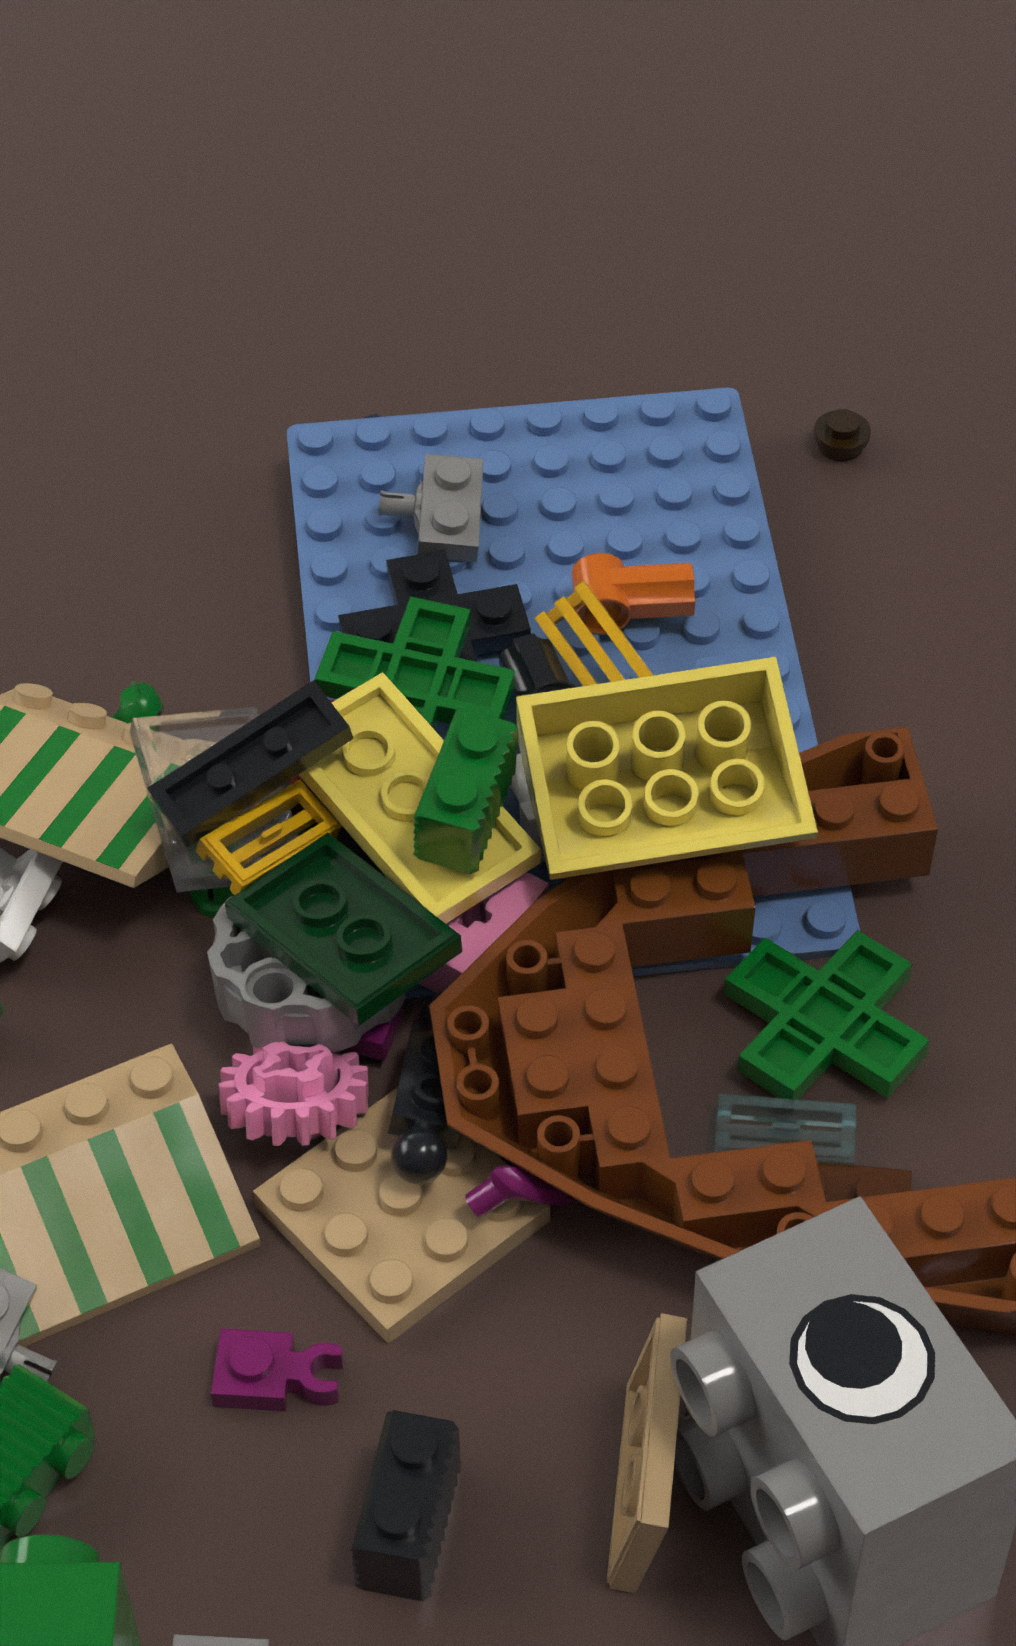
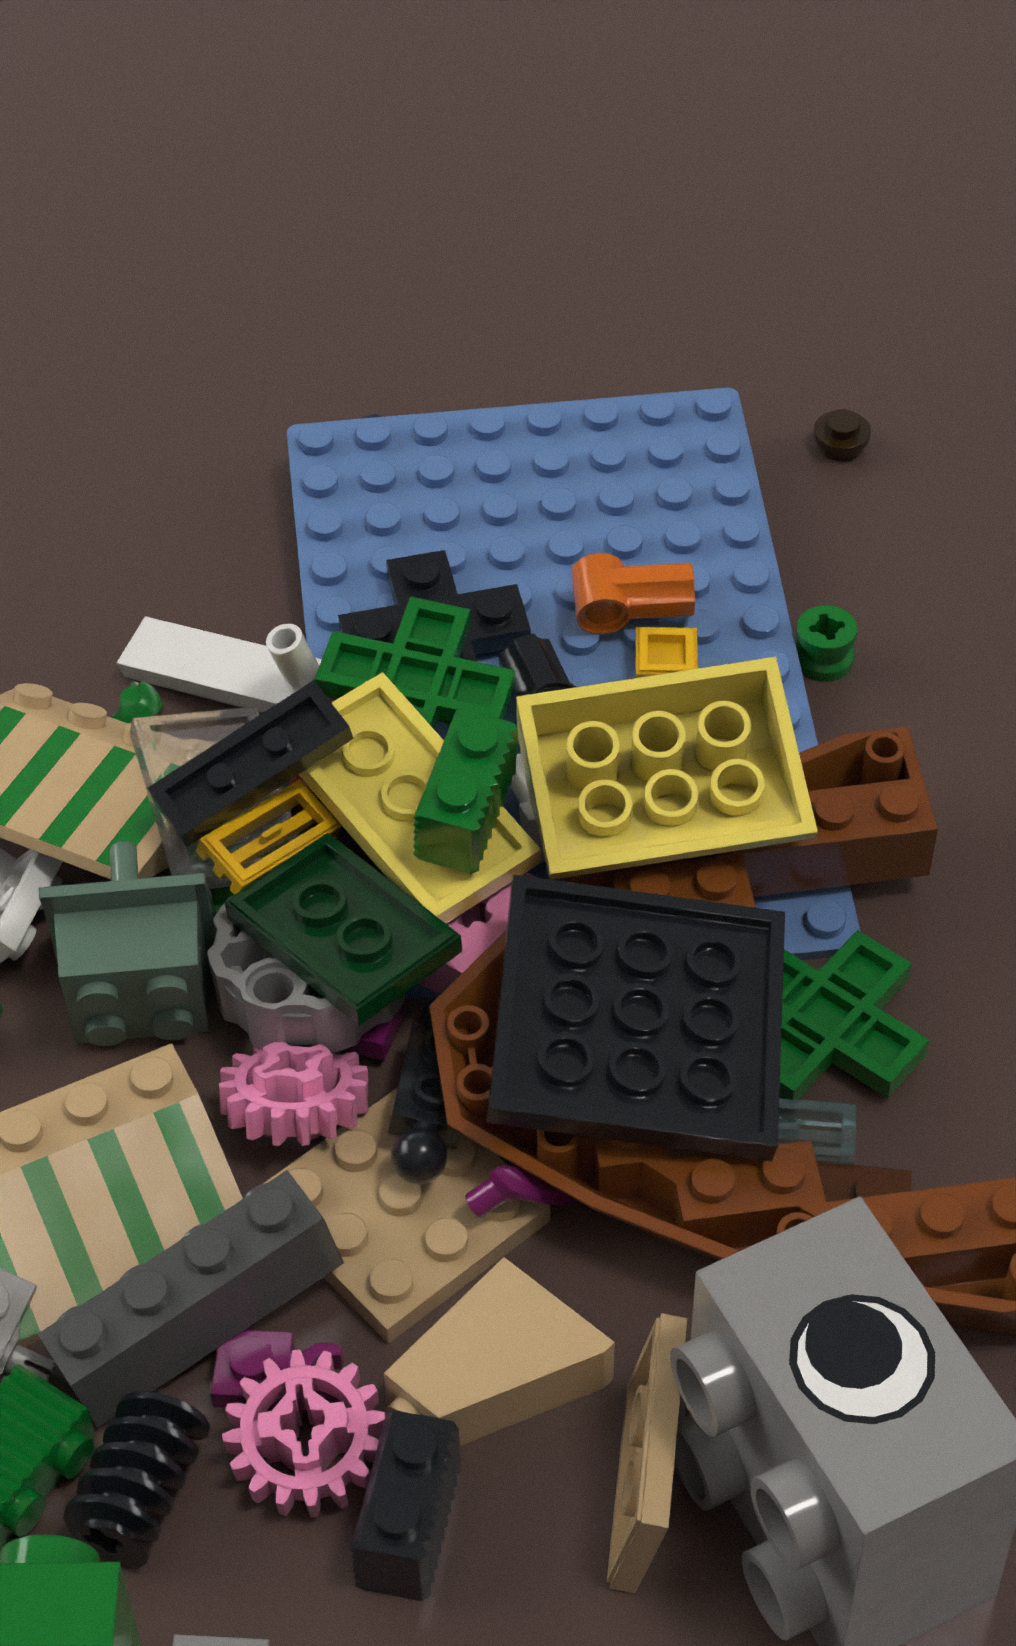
light grey plate [379,454,483,563] -> none
yellow tile [534,581,653,686] -> none
none -> dark grey brick [38,1170,344,1428]
none -> sand green piece [39,842,216,1046]
none -> black piece [63,1391,210,1568]
none -> white piece [117,616,337,713]
none -> bright pink gear [222,1349,385,1517]
none -> tan slope [384,1257,615,1446]
none -> black plate [486,875,785,1161]
none -> yellow tile [635,627,698,678]
none -> green wheel [796,605,857,682]

